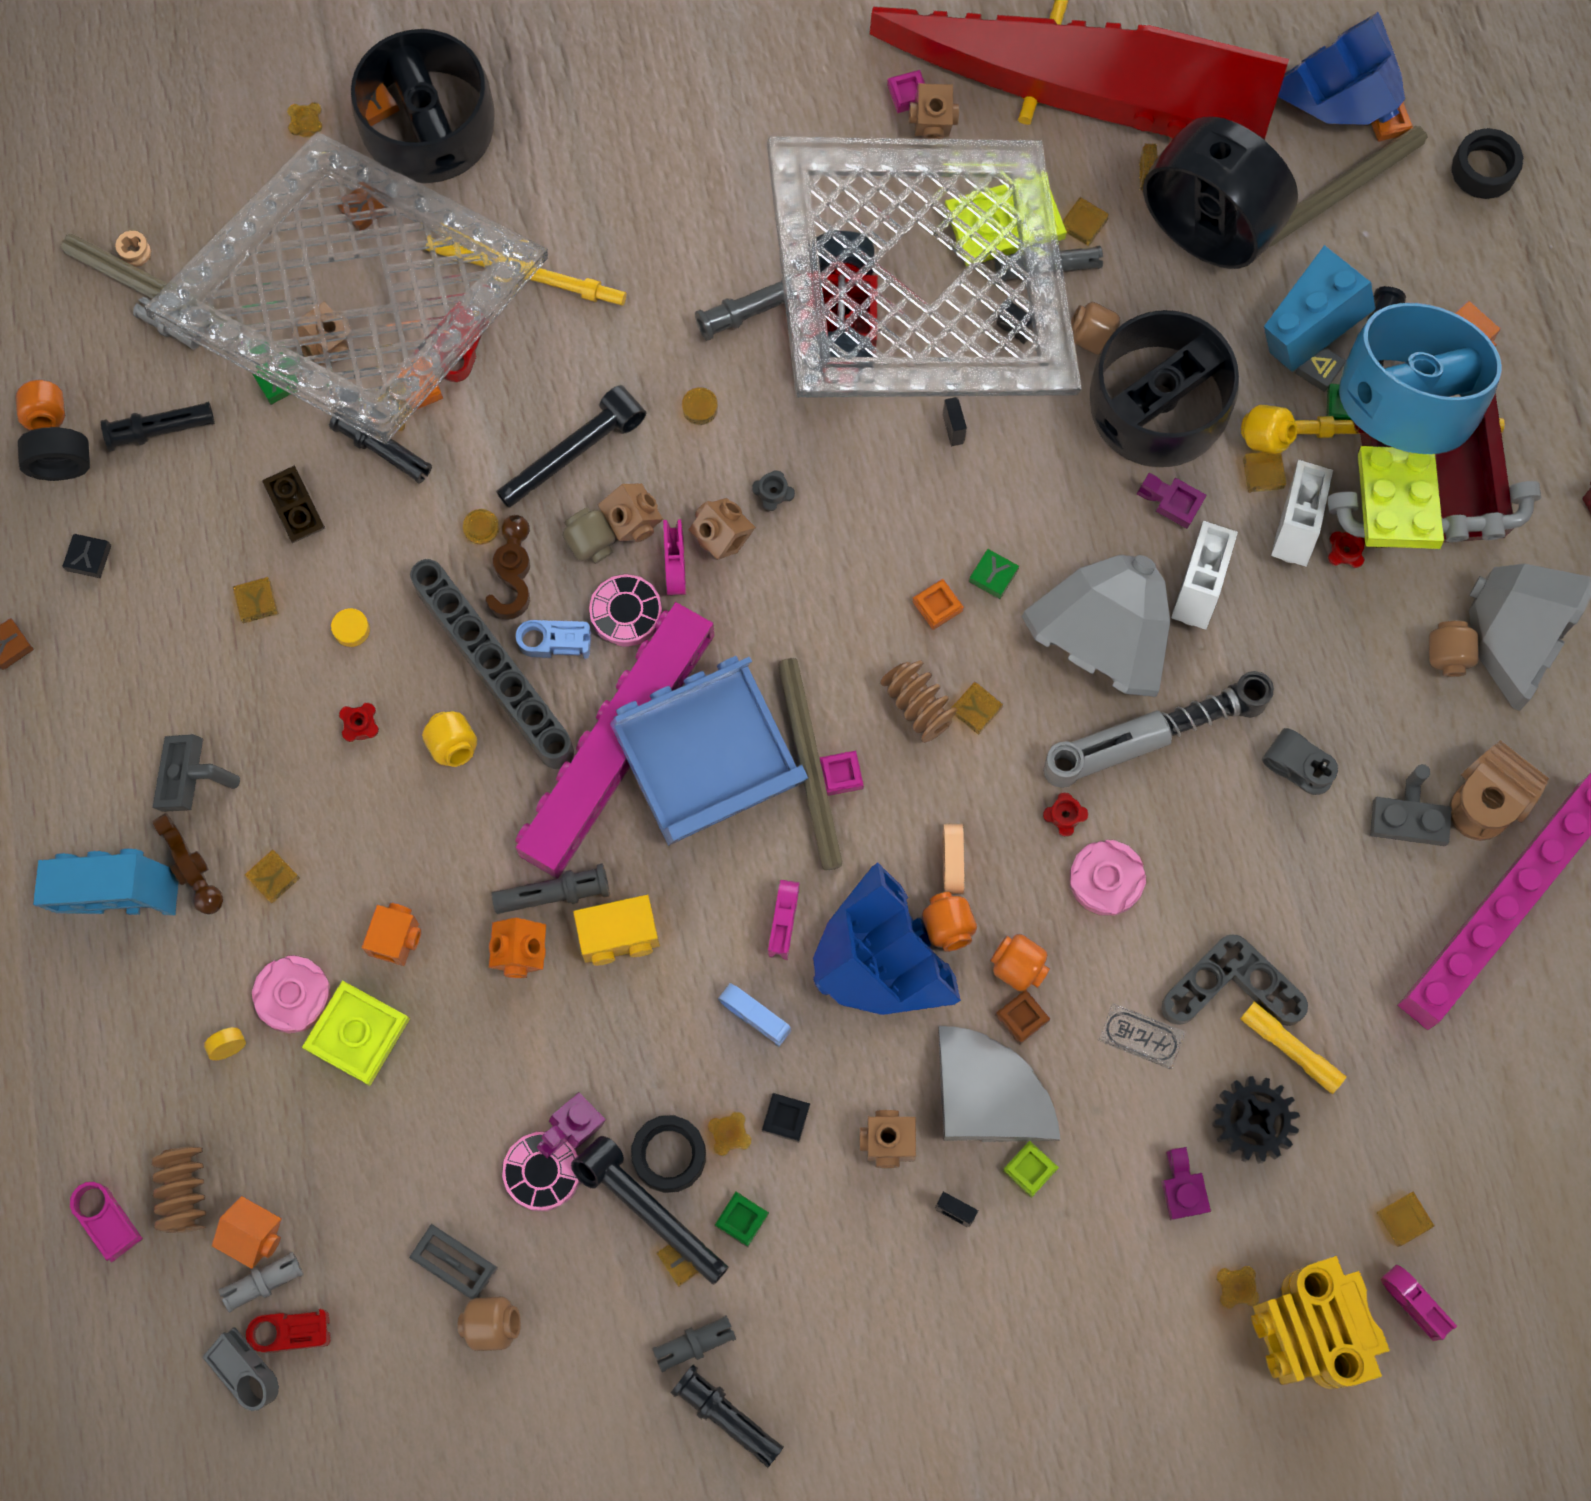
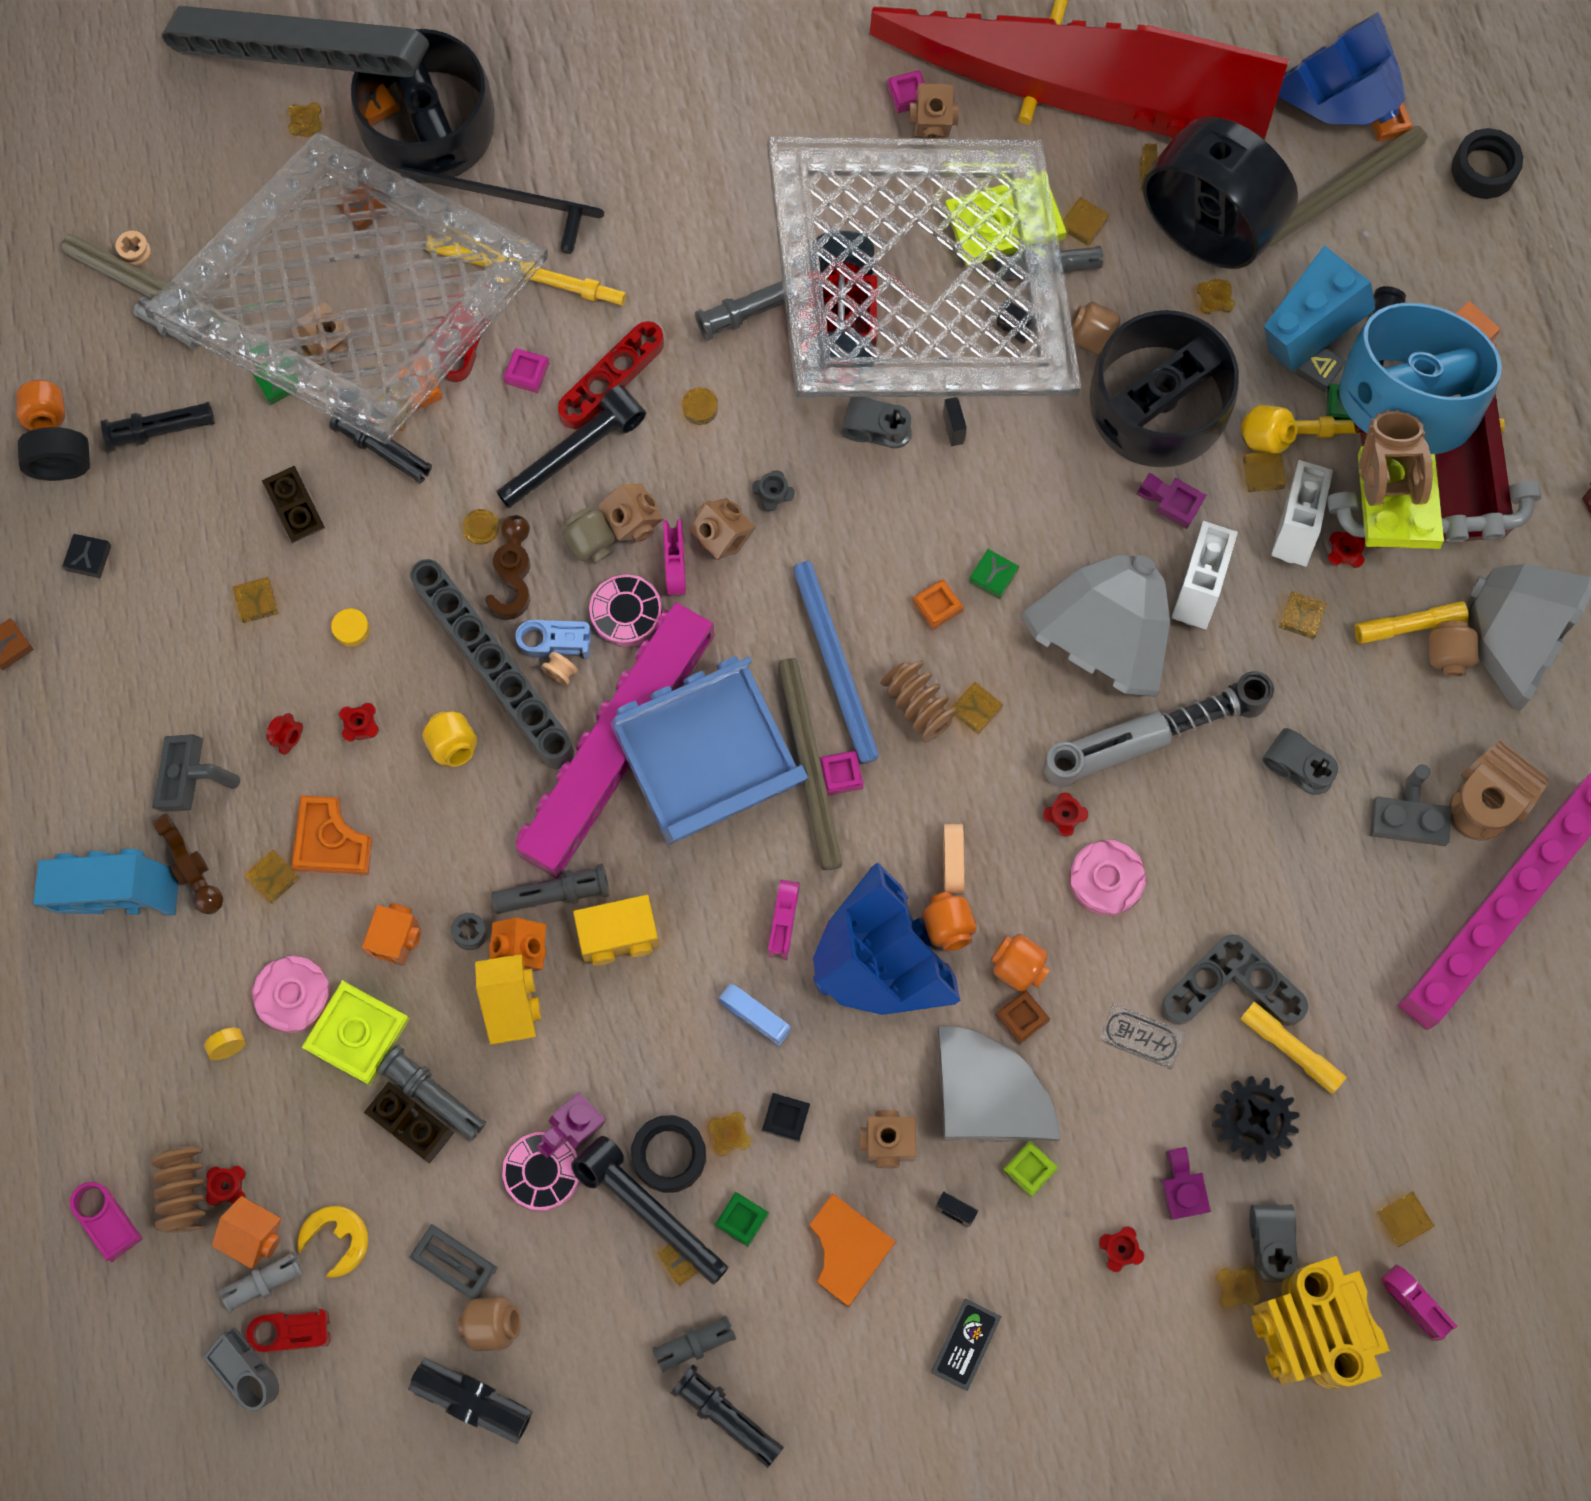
none -> dark grey beam [162,6,429,77]
none -> red plate [205,1166,246,1206]
none -> red plate [266,713,303,755]
none -> orange tile [291,795,373,875]
none -> yellow head [297,1206,368,1278]
none -> dark brown slope [364,1081,454,1164]
none -> dark grey pin [377,1045,486,1142]
none -> black piece [400,166,605,254]
none -> black piece [408,1358,533,1444]
none -> dark grey bush [451,913,487,950]
none -> yellow brick [475,954,542,1045]
none -> dark pink tile [503,348,550,394]
none -> light nougat bush [541,652,578,687]
none -> red beam [558,321,664,429]
none -> medium blue axle [793,561,879,764]
none -> orange tile [809,1194,896,1307]
none -> dark grey piece [841,396,912,448]
none -> tile [931,1298,1002,1391]
none -> red plate [1099,1226,1145,1272]
none -> clear yellow plate [1197,279,1235,314]
none -> dark grey piece [1249,1204,1298,1284]
none -> clear yellow tile [1279,591,1327,640]
none -> yellow piece [1354,601,1469,644]
none -> medium nougat piece [1358,409,1433,506]

